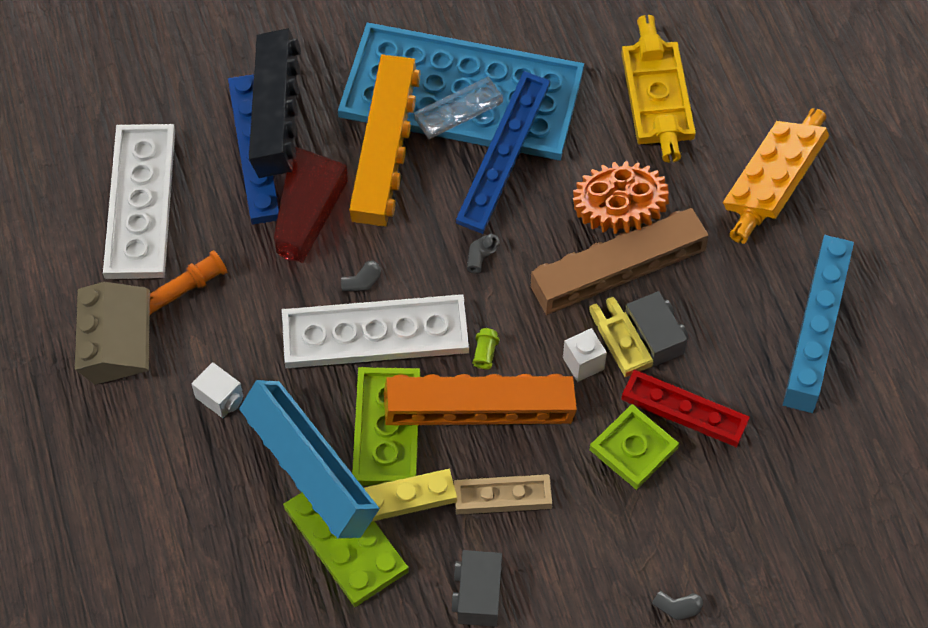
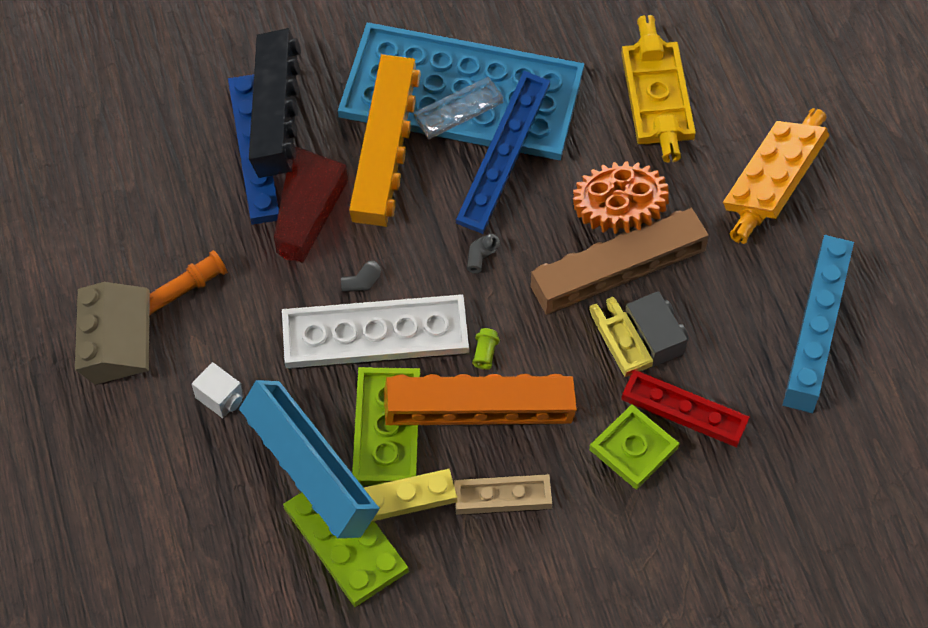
white plate [103,124,175,279] -> none
dark grey brick [452,550,502,627] -> none
white brick [563,328,607,382] -> none
dark grey arm [652,590,703,620] -> none

